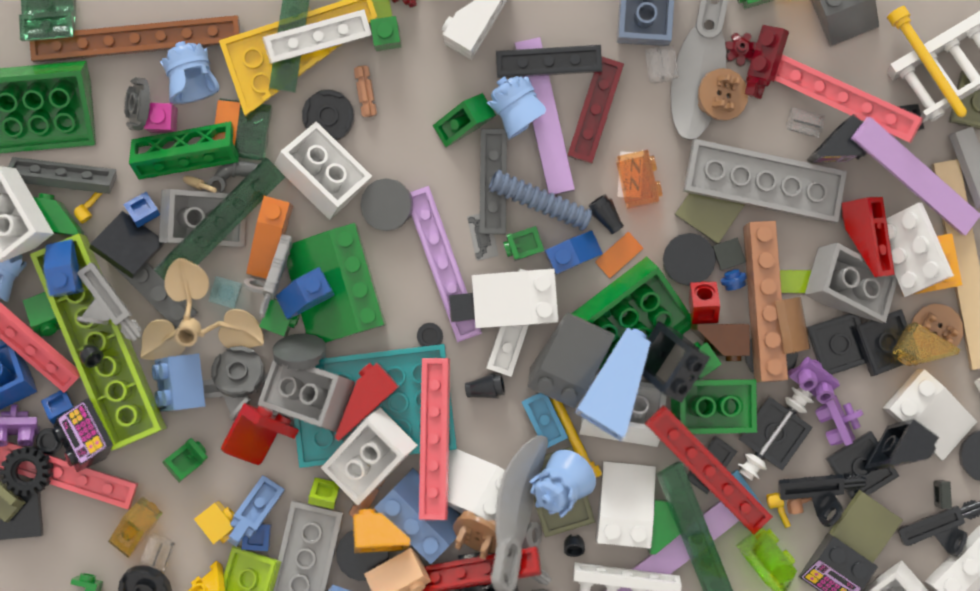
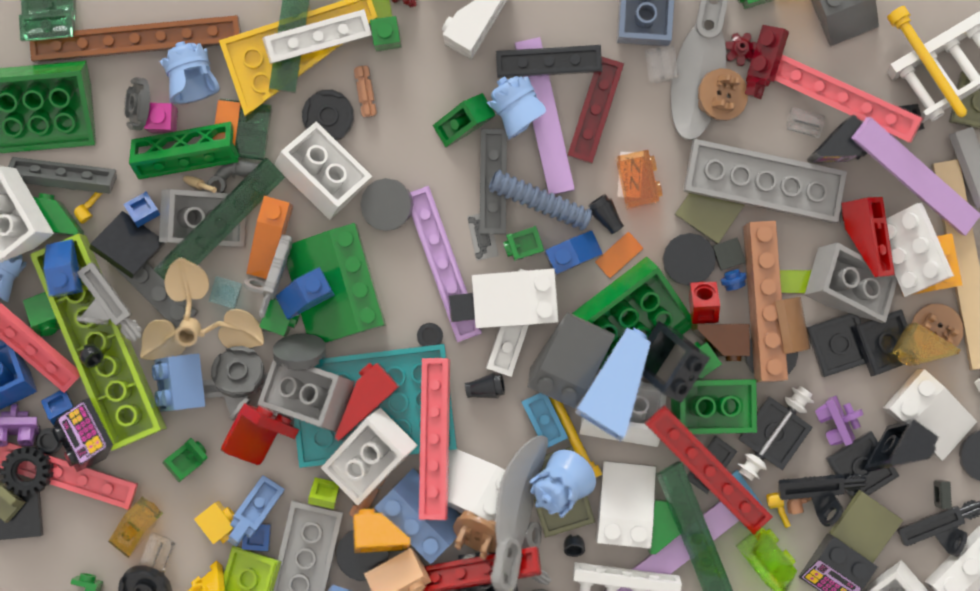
medium lavender hips [787,357,840,404] -> none

